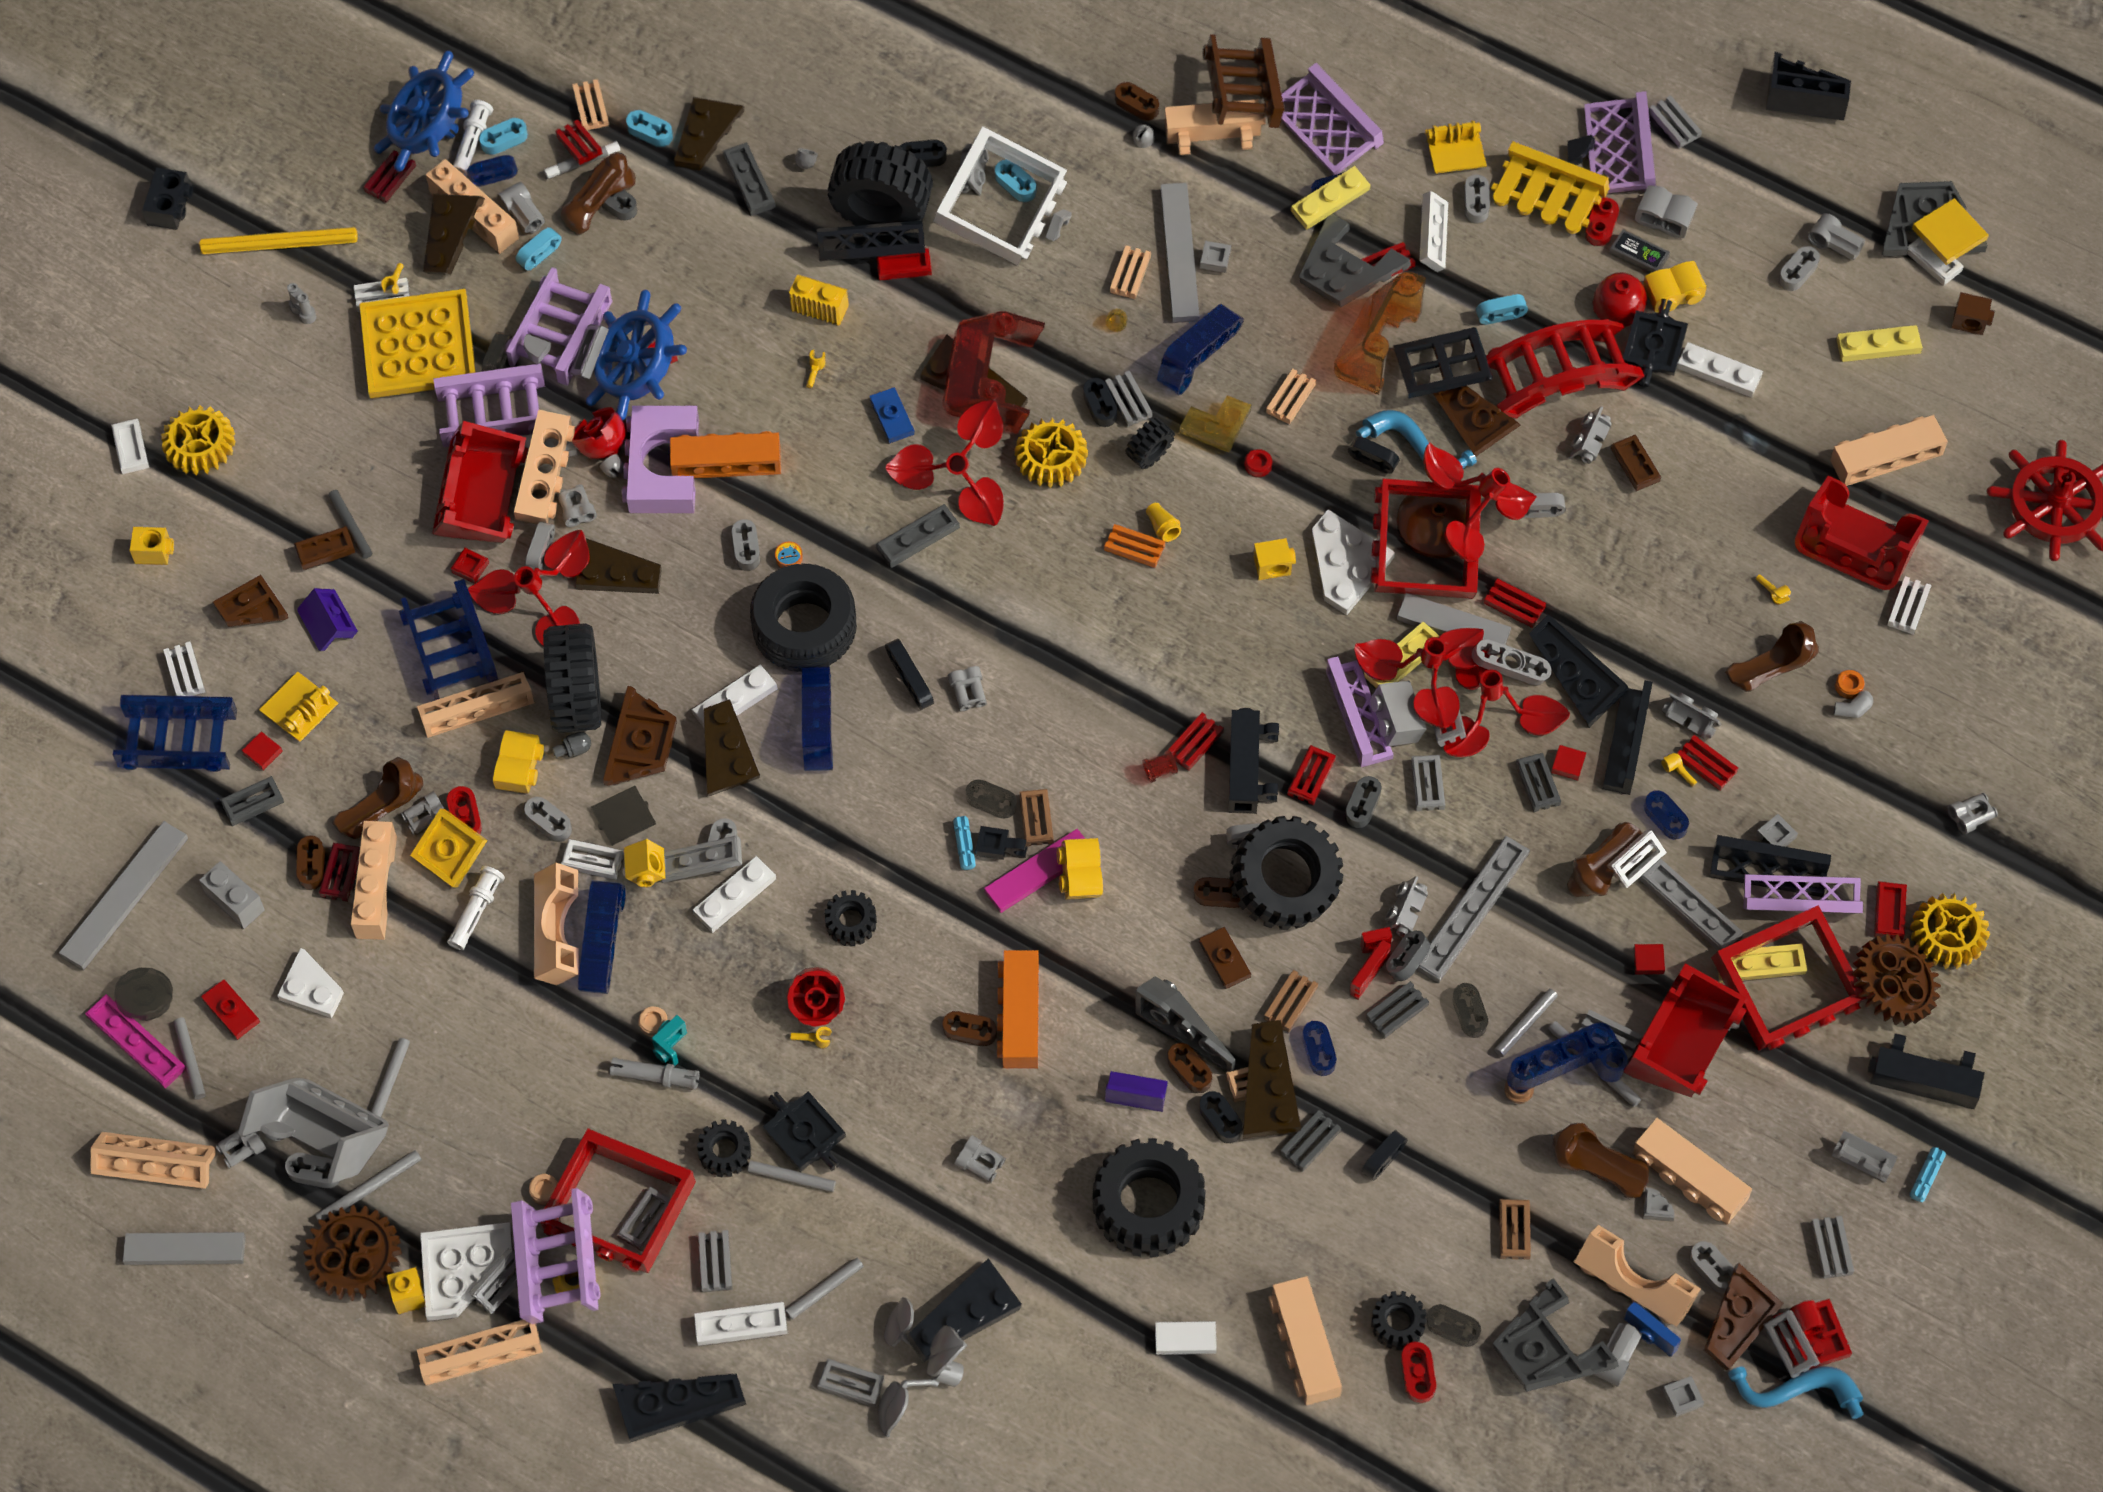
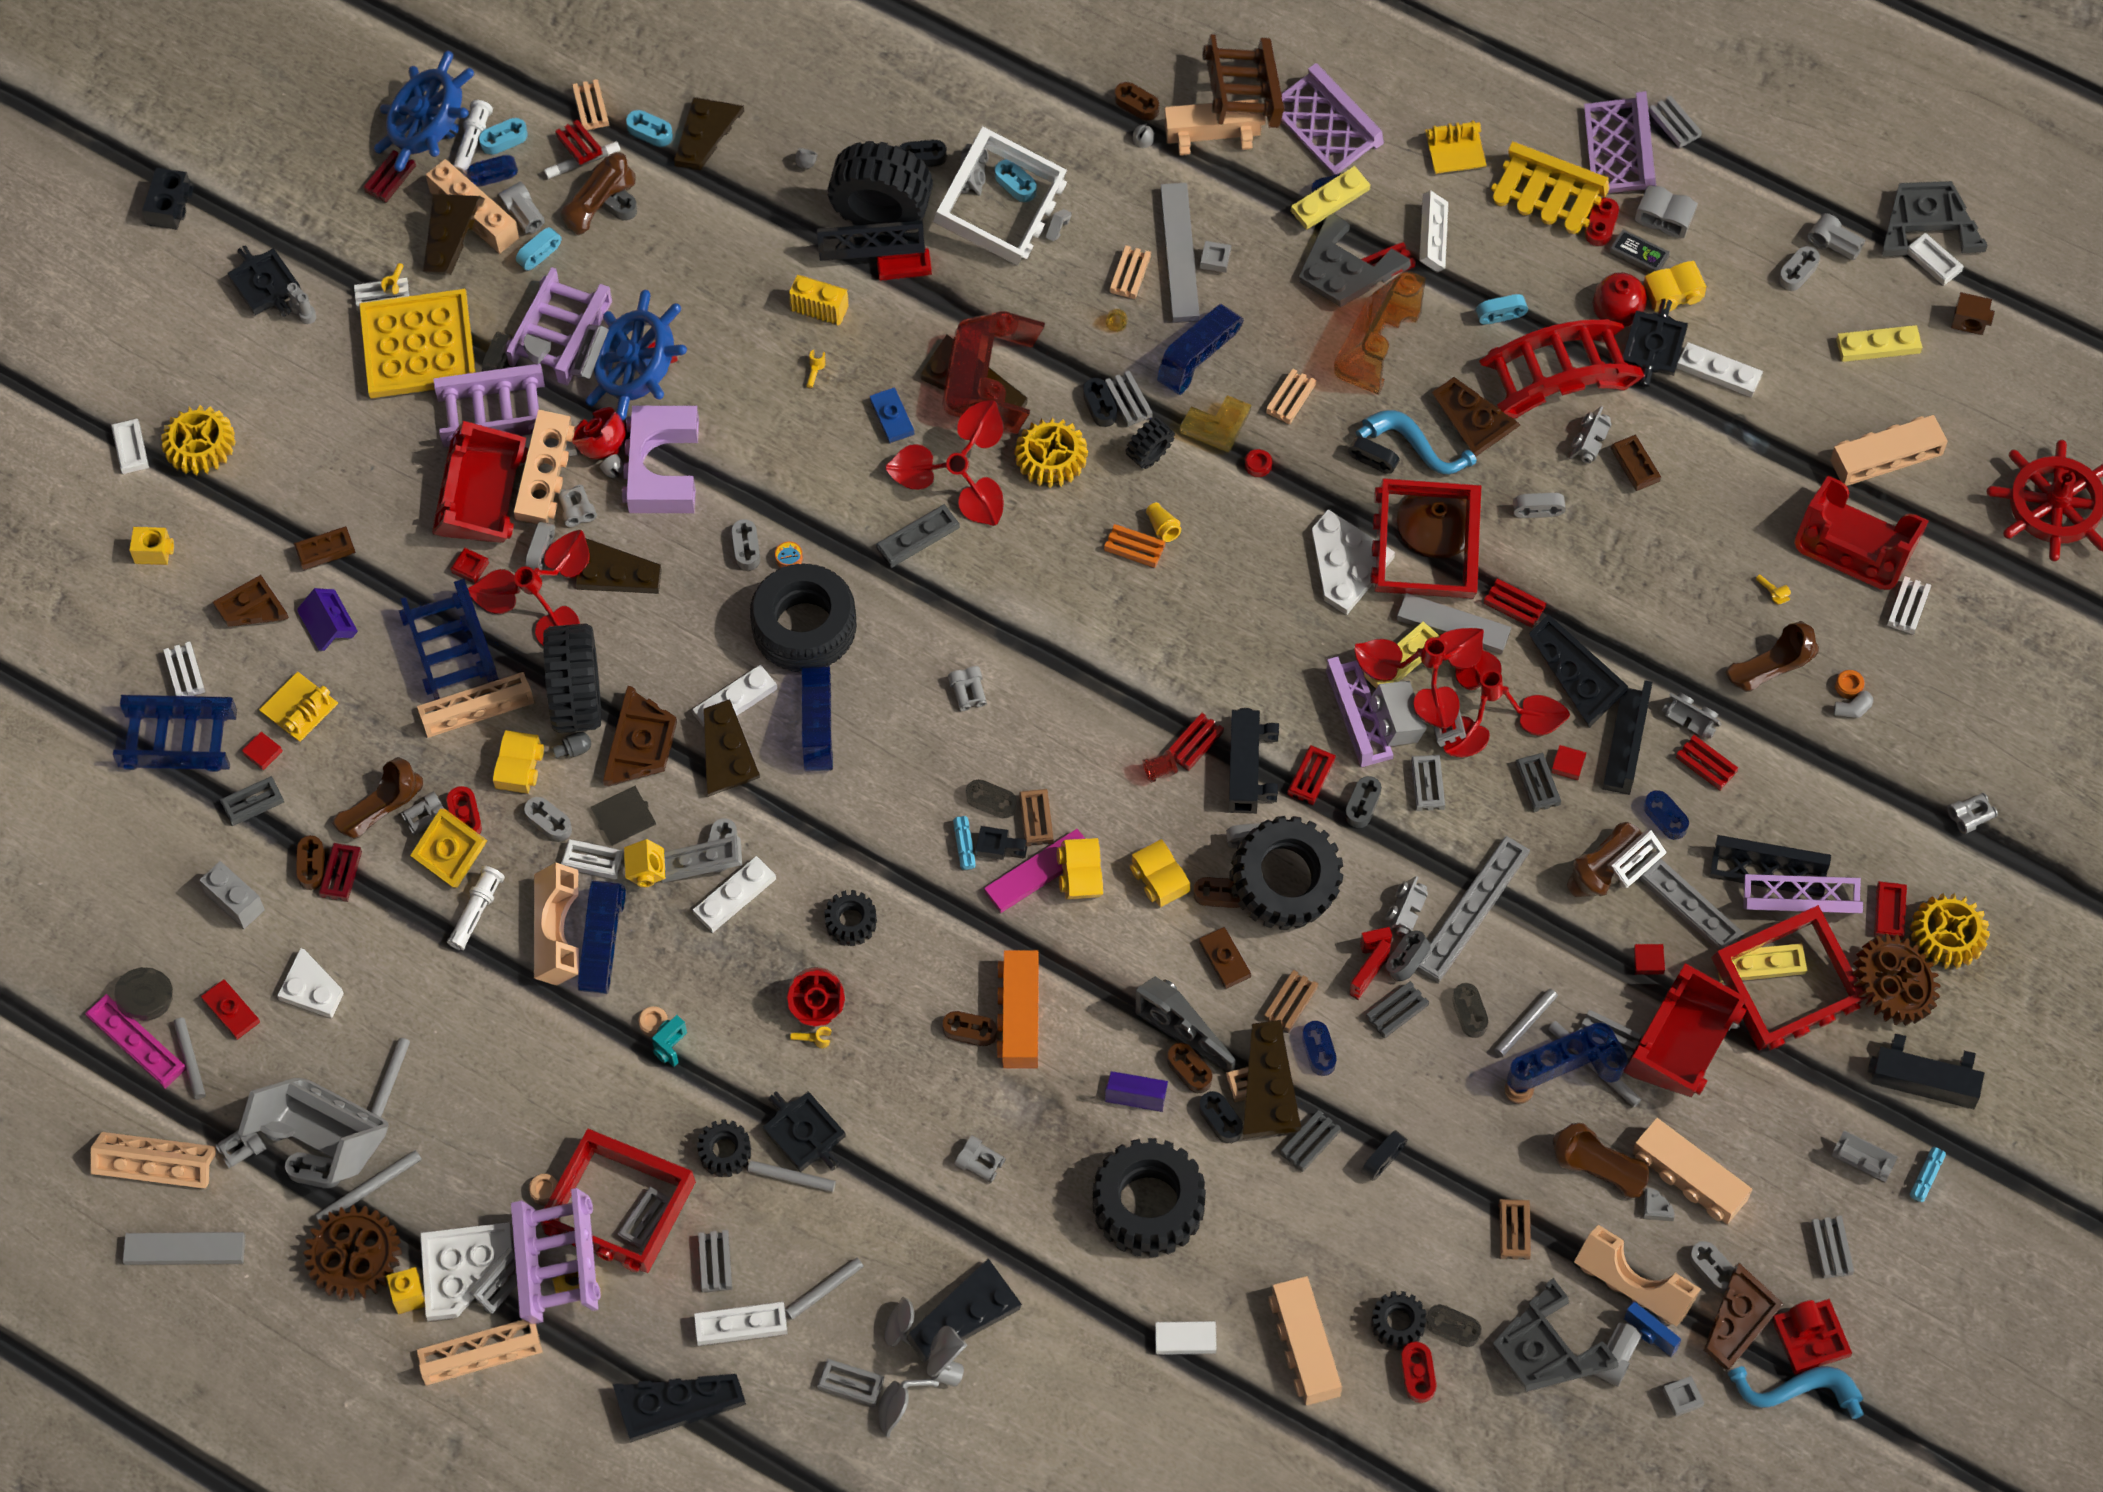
light grey tile [59,821,188,970] -> none
yellow axle [199,227,358,254] -> none
dark grey bar [328,490,373,559] -> none
light nougat arch [351,821,397,940] -> none
light grey pin [610,1057,699,1089] -> none
orange brick [670,431,781,478] -> none
dark grey tile [723,142,776,216] -> none
black beam [885,638,934,710] -> none
yellow brick [1253,538,1296,580] -> none
black window [1394,327,1493,398] -> none
red plant [1423,443,1537,562] -> none
light grey beam [1464,174,1490,223] -> none
light grey beam [1472,639,1551,686] -> none
black tile [1567,134,1595,165] -> none
yellow hand [1661,753,1697,787] -> none
light grey plate [1756,814,1798,847] -> none
light grey tile [1764,1310,1820,1378] -> none
black wedge [1766,51,1851,121] -> none
yellow tile [1912,198,1989,265] -> none
none -> black plate [228,246,301,317]
none -> yellow brick [1130,839,1190,907]

